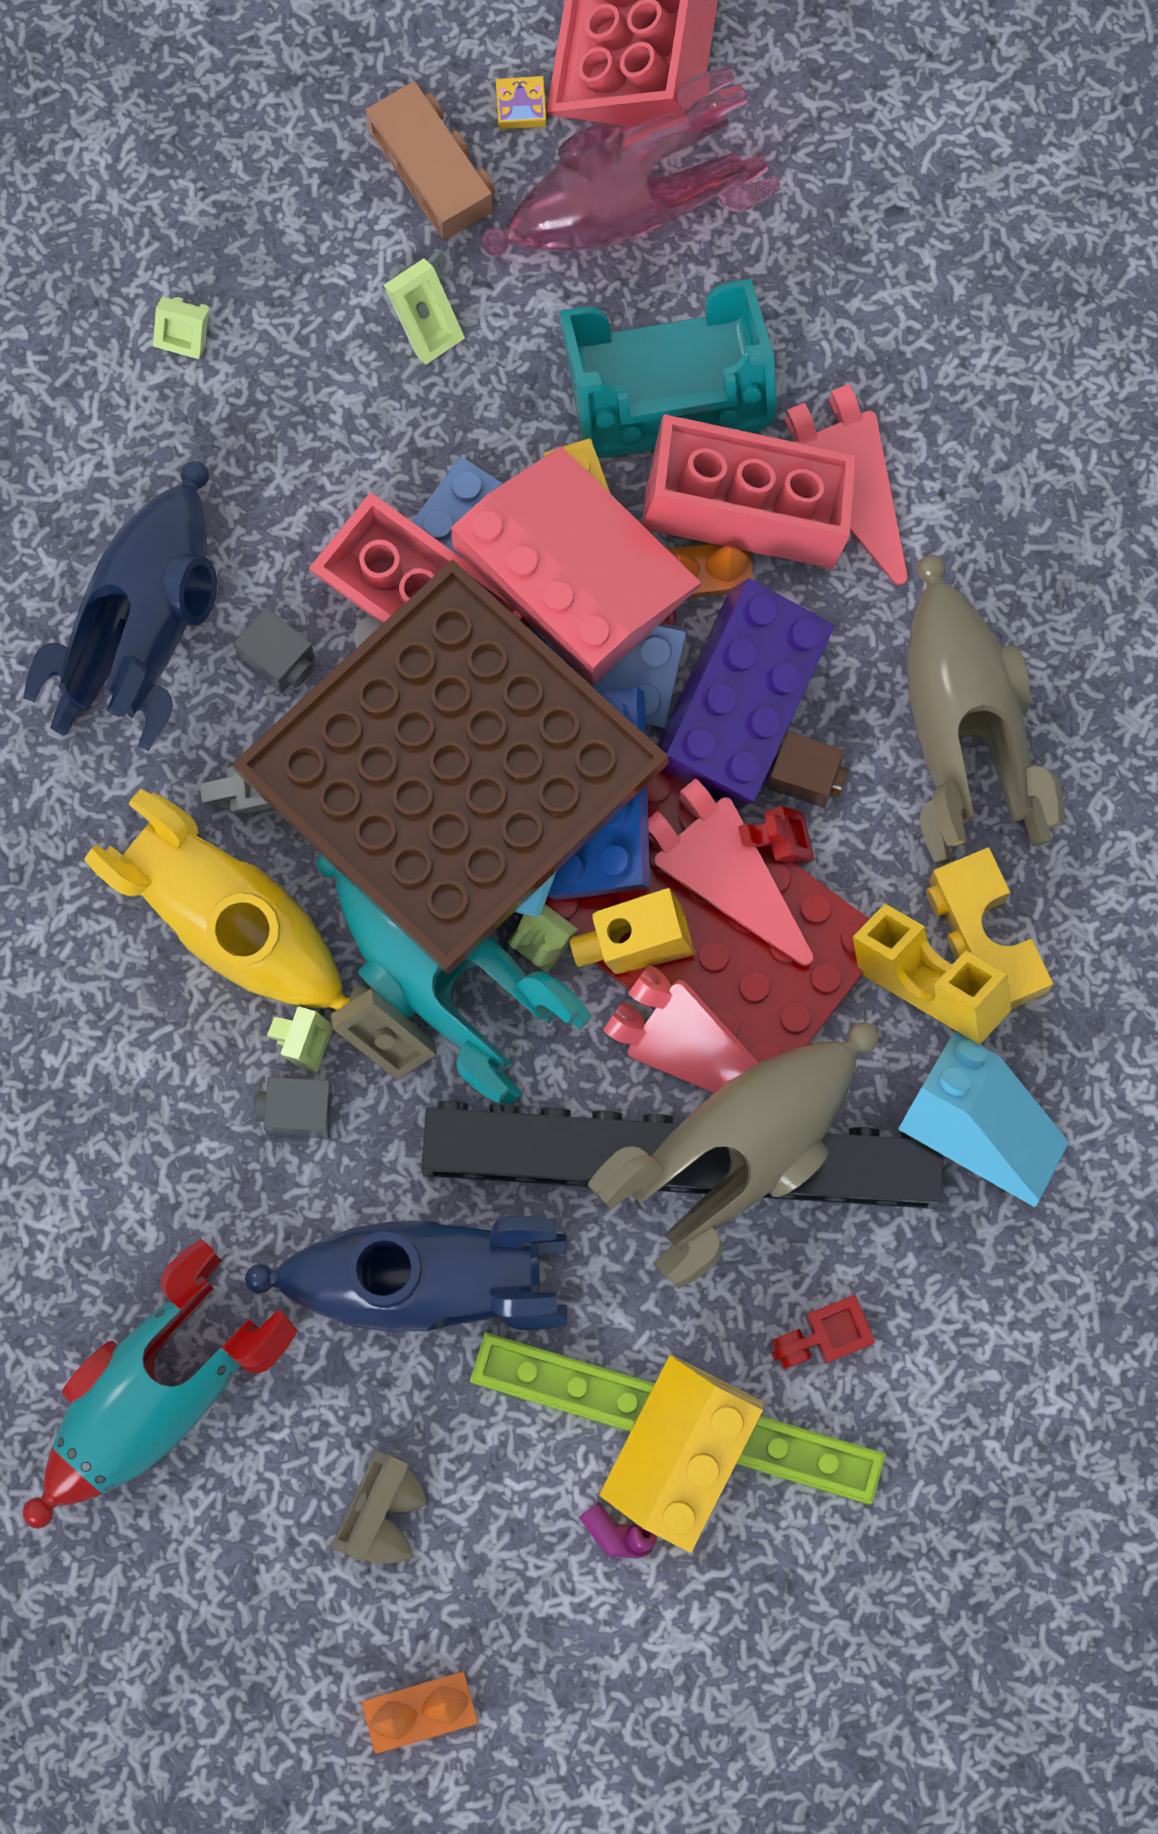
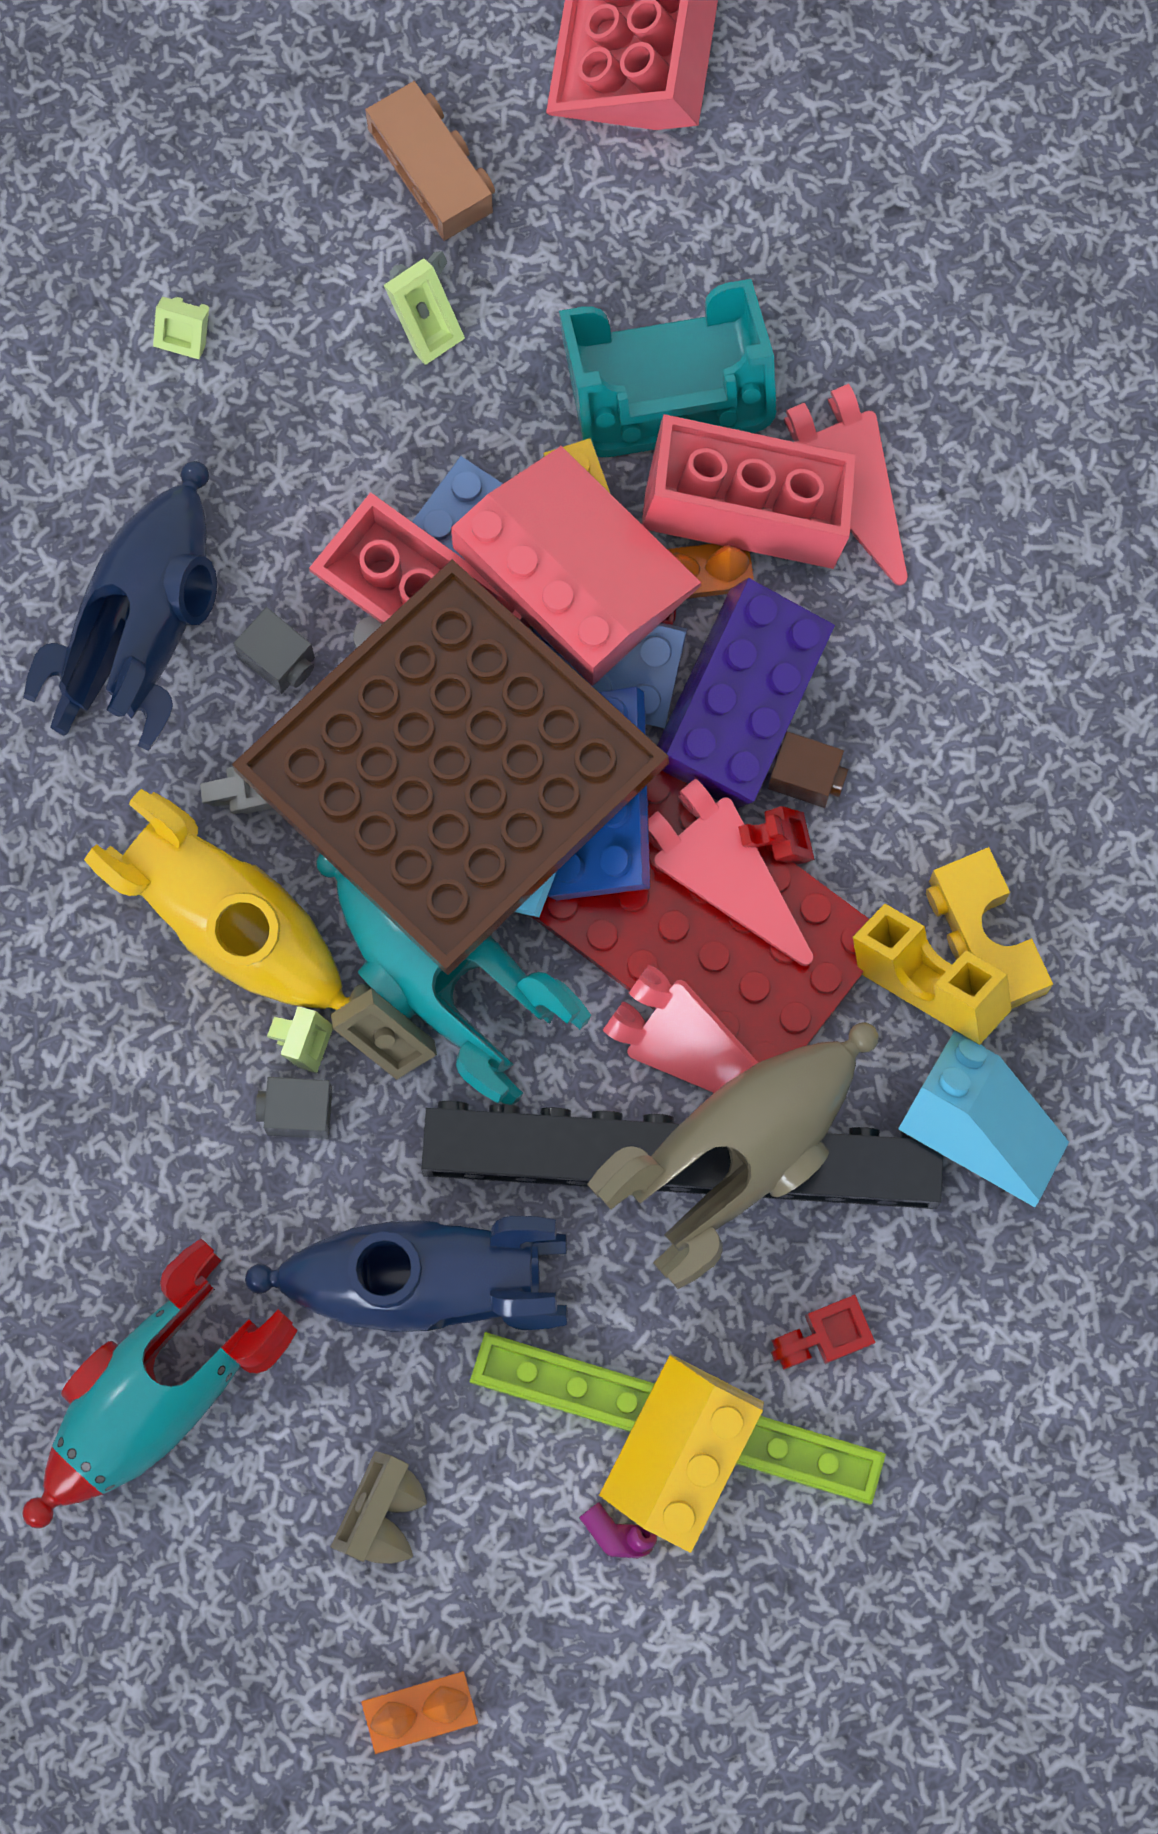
clear pink piece [482,67,781,257] -> none
tile [496,76,546,130] -> none
yellowish green tile [507,904,578,973] -> none
yellow torso [569,888,695,974] -> none
dark tan piece [906,555,1065,864] -> none

